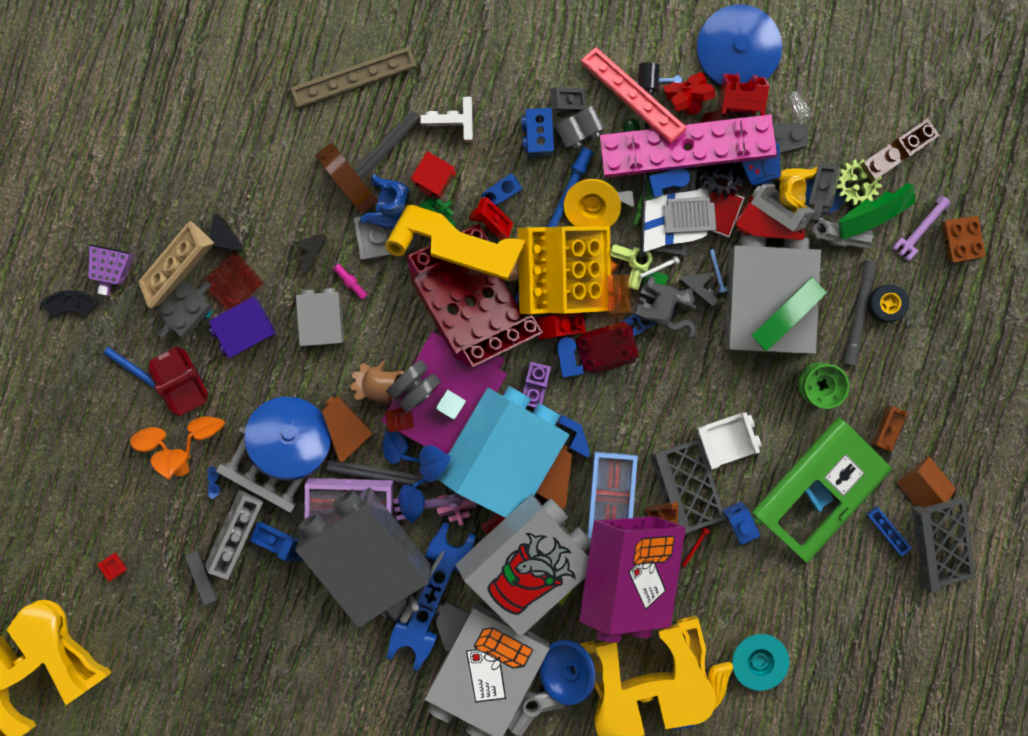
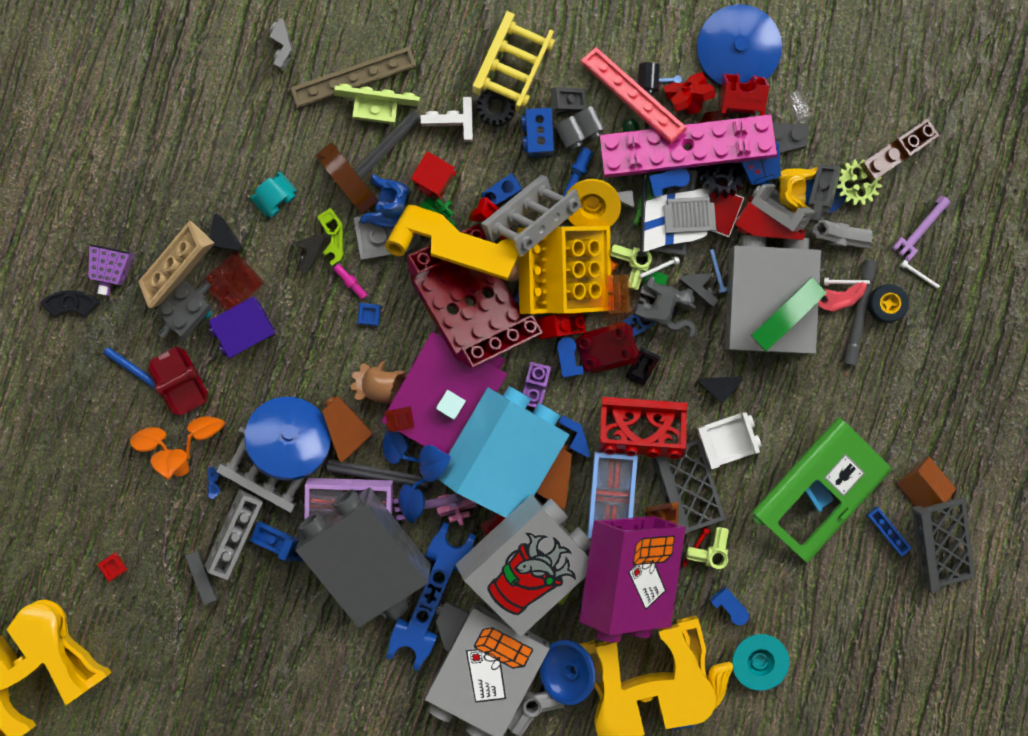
light grey brick [296,288,344,346] -> none
dark grey wheel [386,359,442,414] -> none
light grey sword [400,550,444,623] -> none
blue torso [723,501,760,546] -> none
bright green wheel [797,362,850,409] -> none
green slope [838,183,915,239] -> none
dark orange hinge [871,405,908,452] -> none
dark orange hinge [941,215,986,263] -> none
none -> teal cylinder [249,172,298,218]
none -> light grey slope [269,18,294,72]
none -> lime piece [317,208,345,266]
none -> yellowish green bracket [334,84,420,125]
none -> blue tile [357,303,381,326]
none -> light yellow fence [472,11,555,113]
none -> black tyre [477,89,515,127]
none -> light grey fence [481,175,582,257]
none -> red fence [599,397,687,459]
none -> black slope [625,347,660,386]
none -> yellowish green axle [686,527,729,569]
none -> black slope [698,376,743,403]
none -> blue leg [709,586,749,626]
none -> coral piece [818,282,867,312]
none -> white piece [824,277,870,286]
none -> white piece [900,259,940,289]

